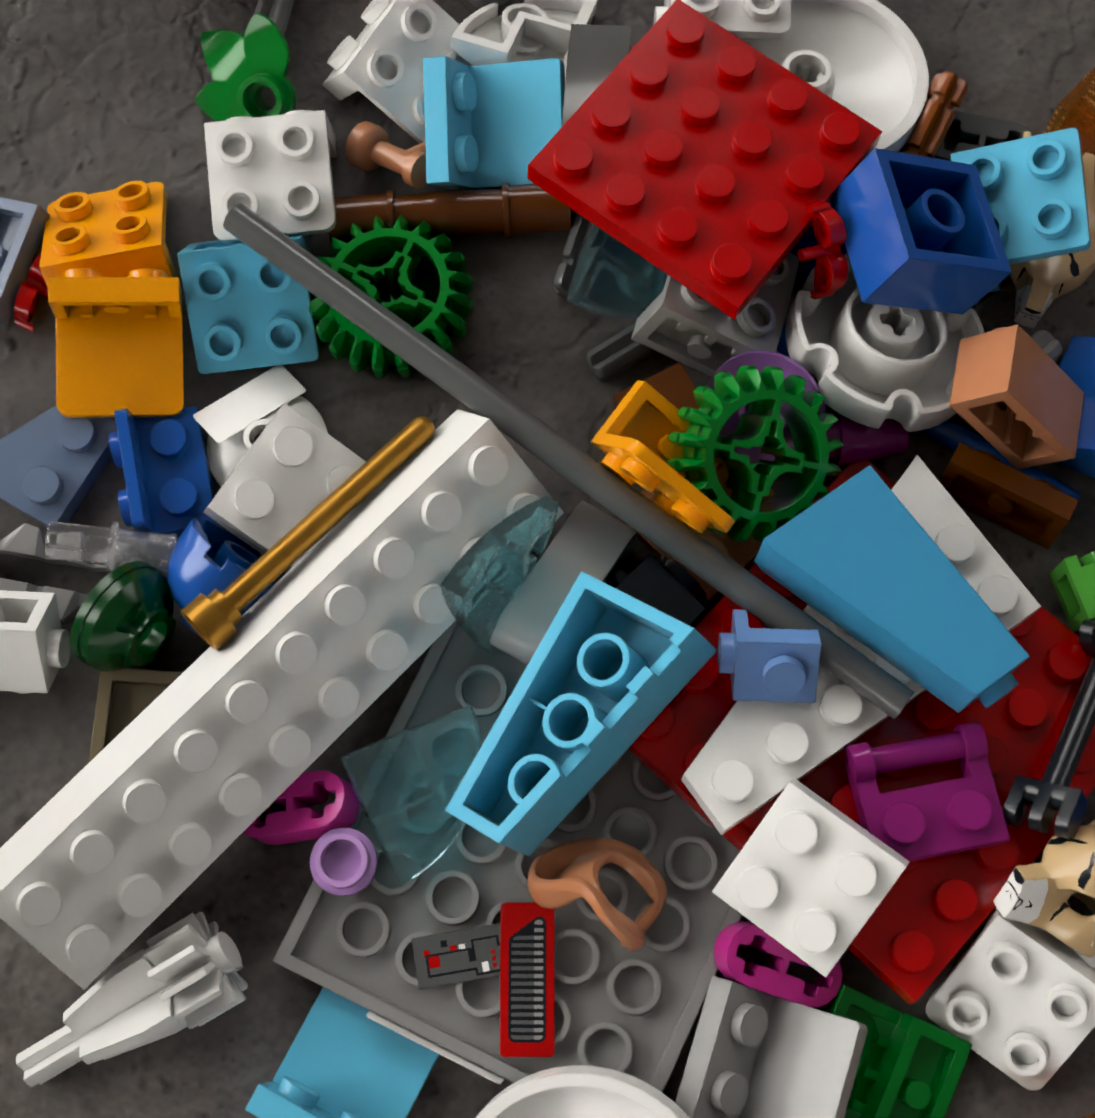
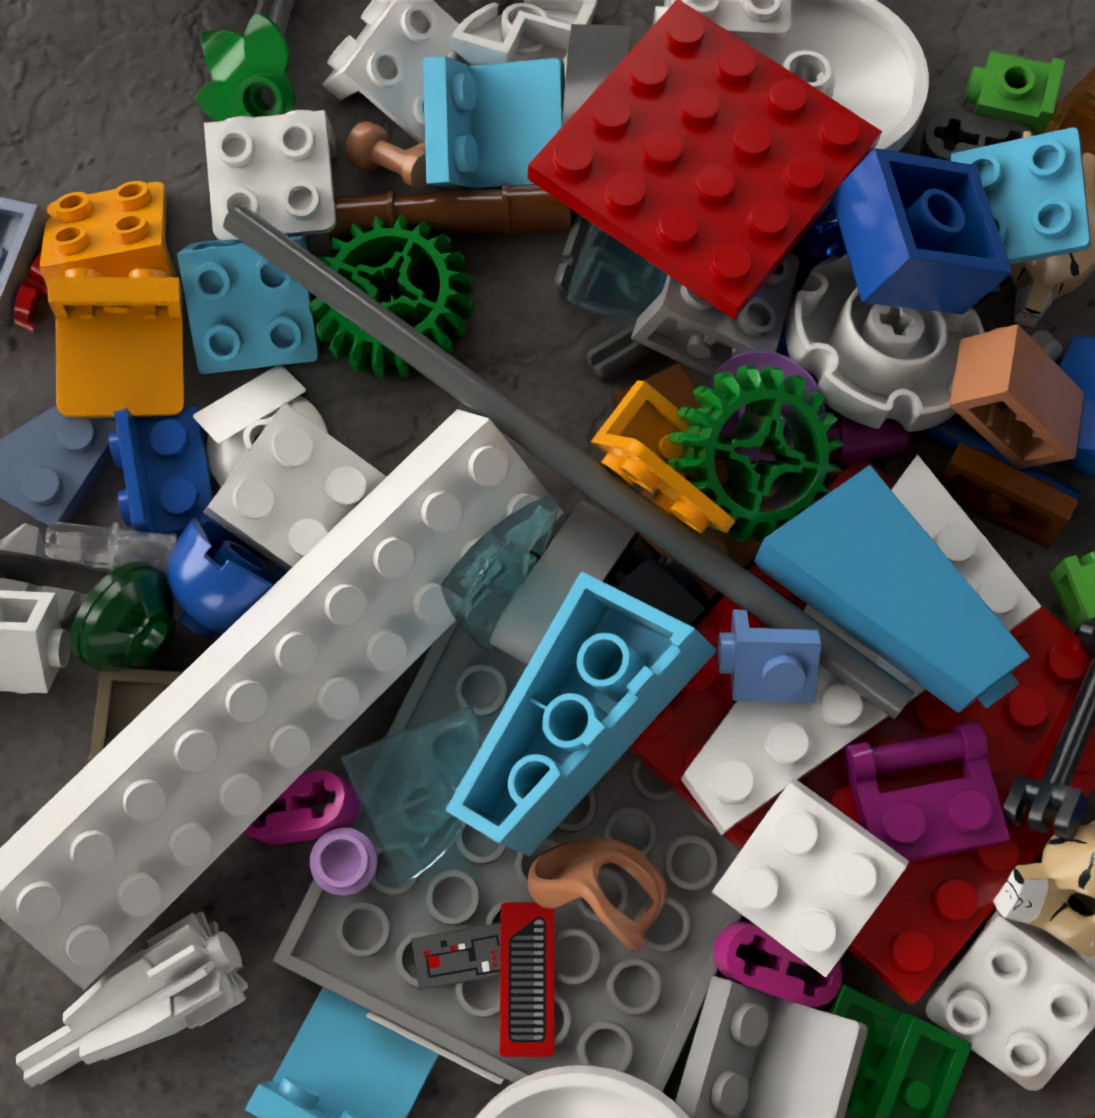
pearl gold piece [180,416,435,651] -> none
red piece [797,201,848,300] -> none
dark orange axle [902,71,968,158] -> none
none -> bright green brick [964,51,1065,135]

